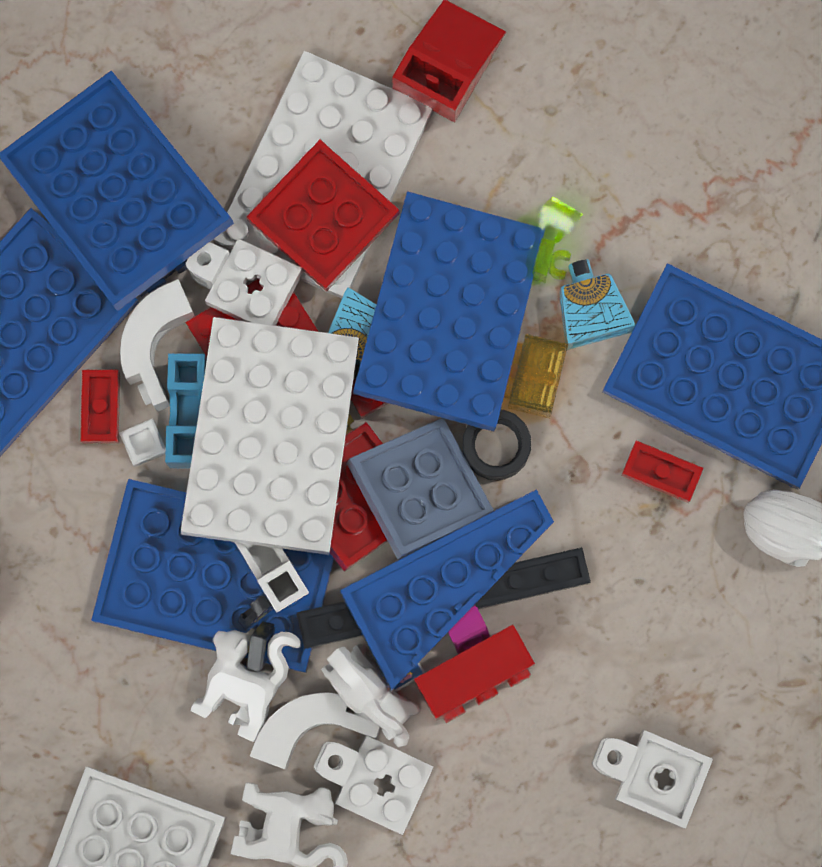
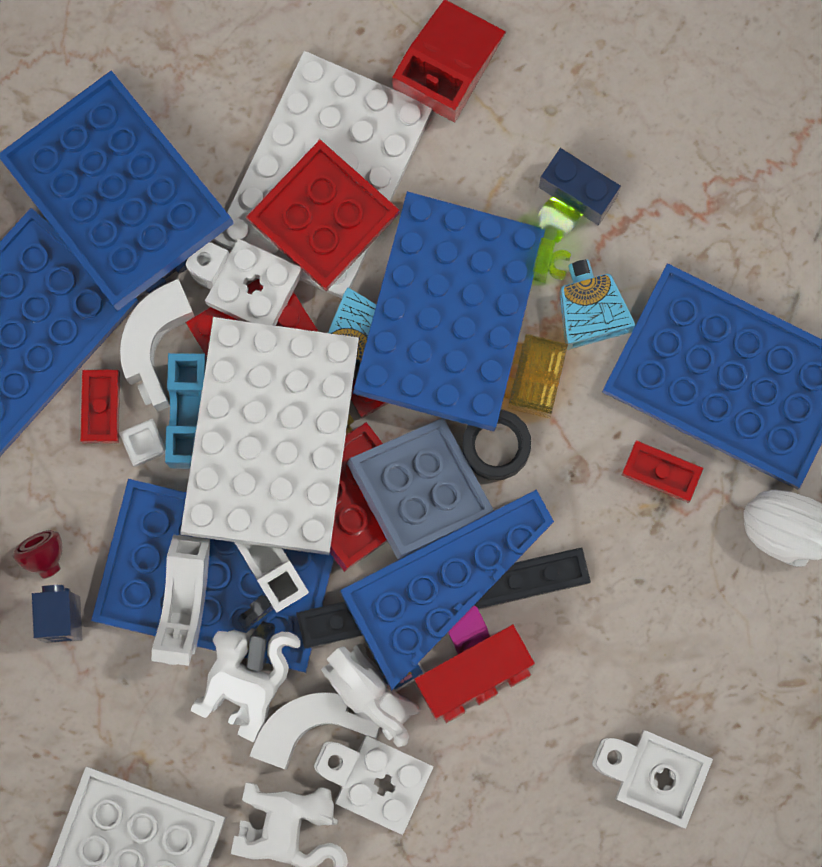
none -> dark red brick [13,530,63,579]
none -> dark blue brick [32,585,82,643]
none -> white arch [151,535,210,666]
none -> dark blue brick [539,147,621,226]

